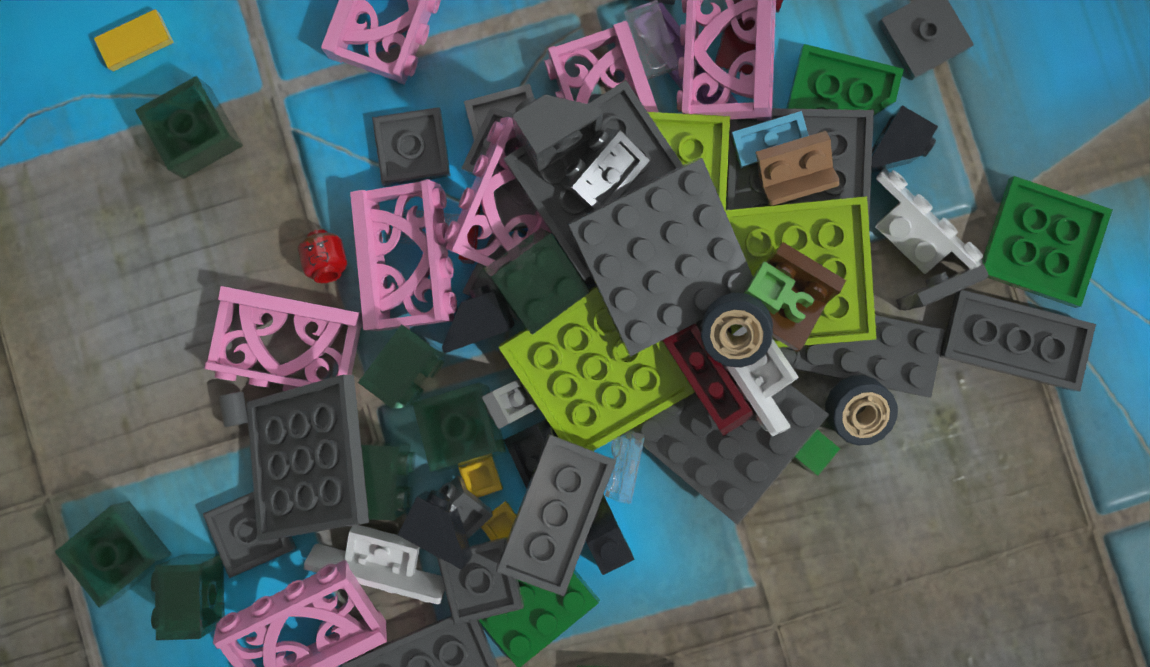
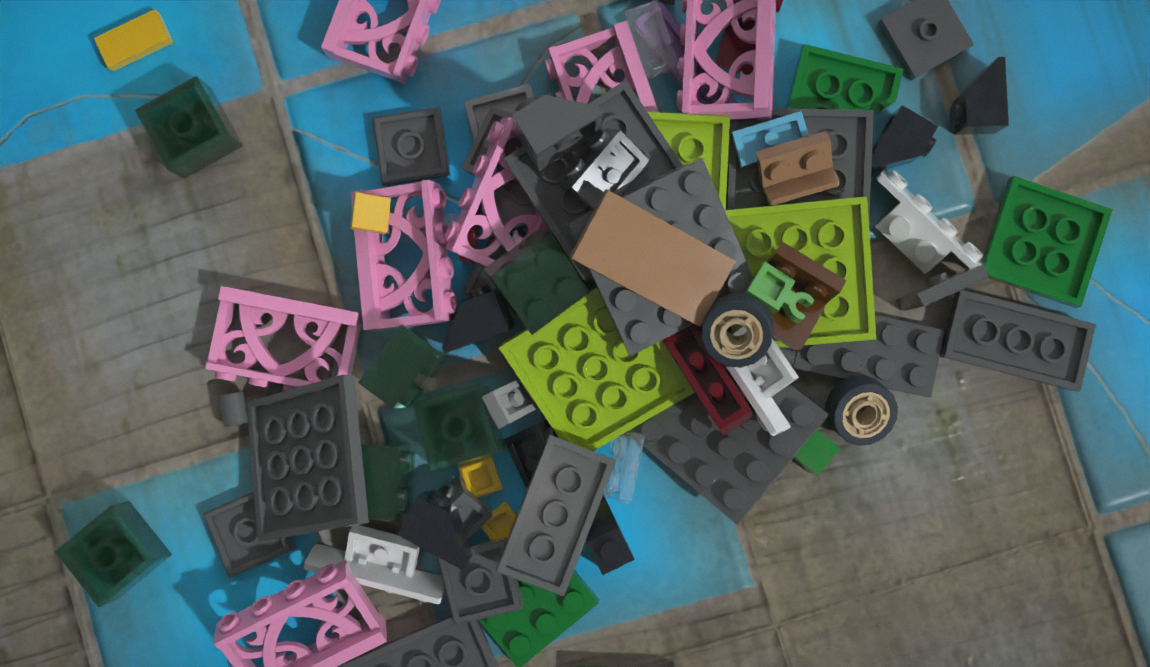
clear green brick [151,553,225,641] -> none
red head [298,230,348,284] -> none
none -> yellow tile [350,192,391,235]
none -> medium nougat tile [569,189,736,327]
none -> black slope [949,57,1009,135]

